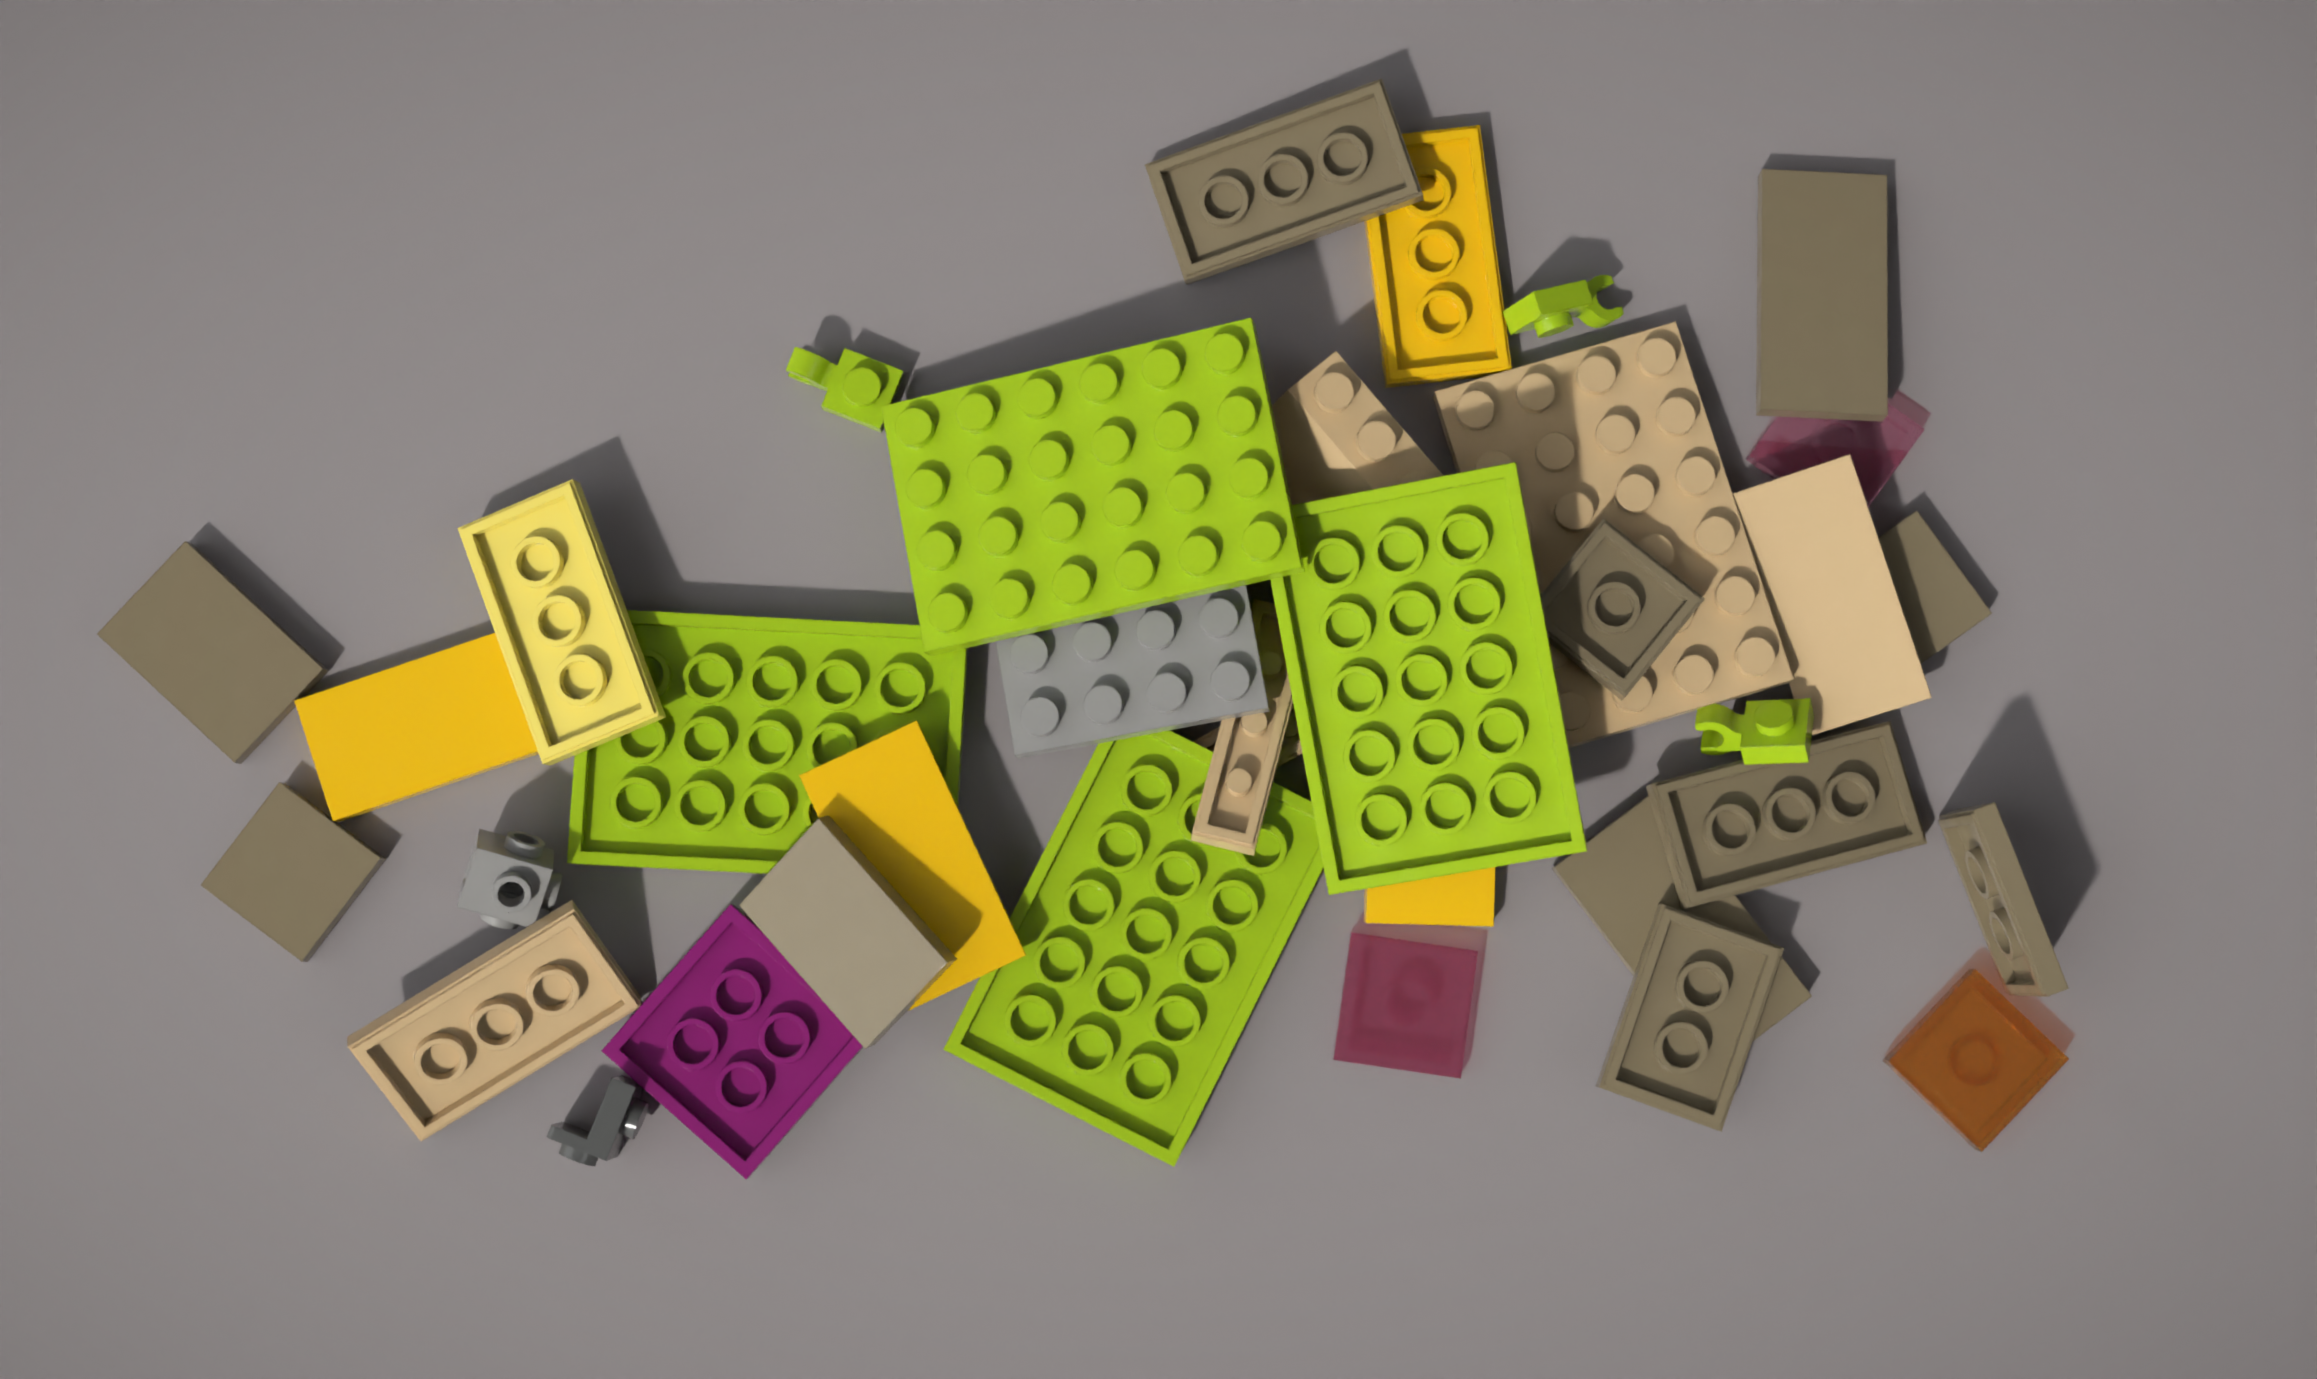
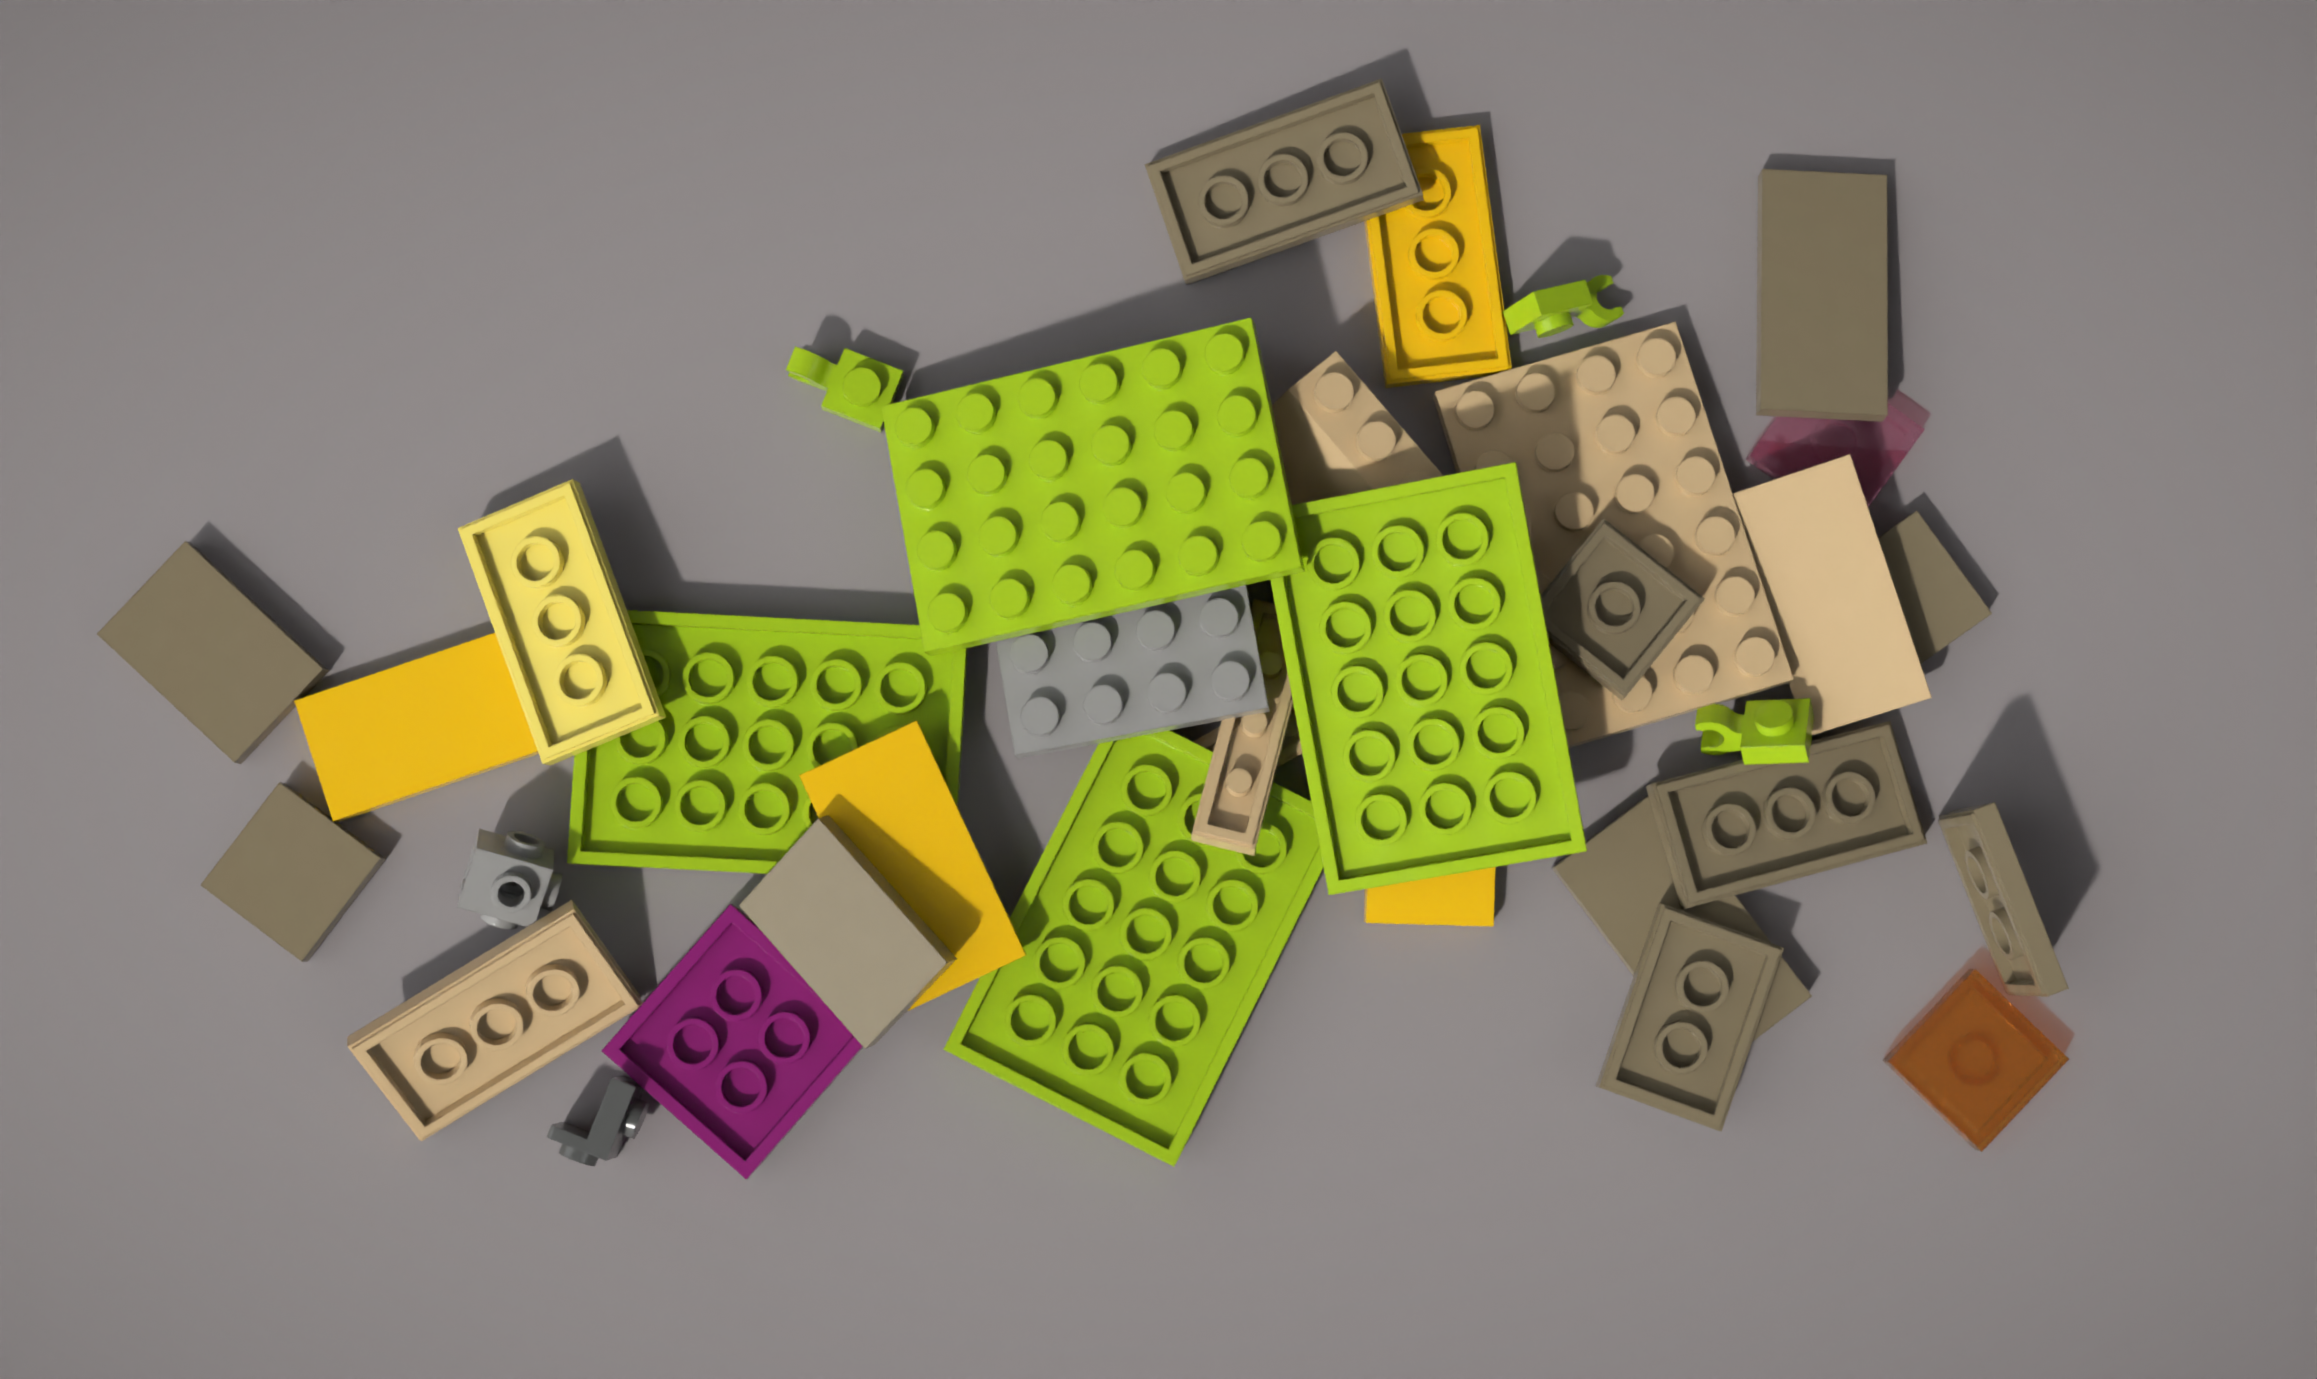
clear pink tile [1332,932,1478,1079] -> none

